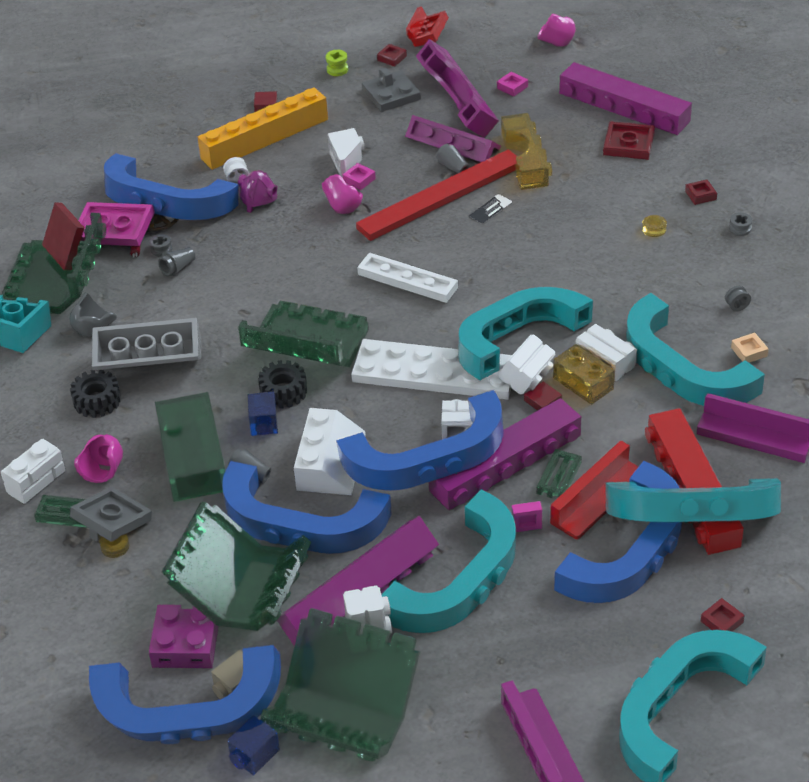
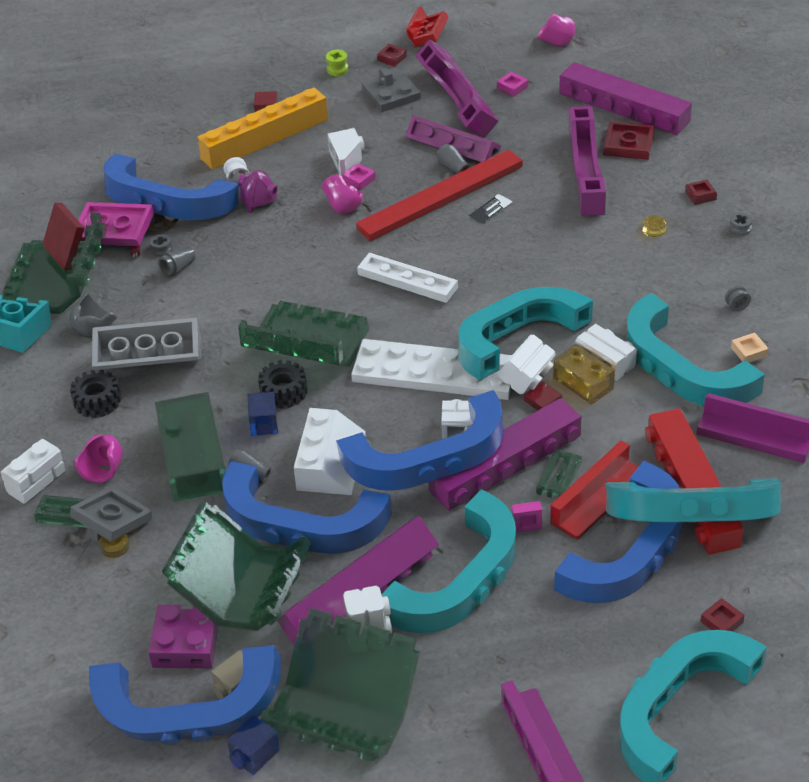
clear yellow arch [501,113,552,190] -> none
none -> magenta arch [568,106,606,216]

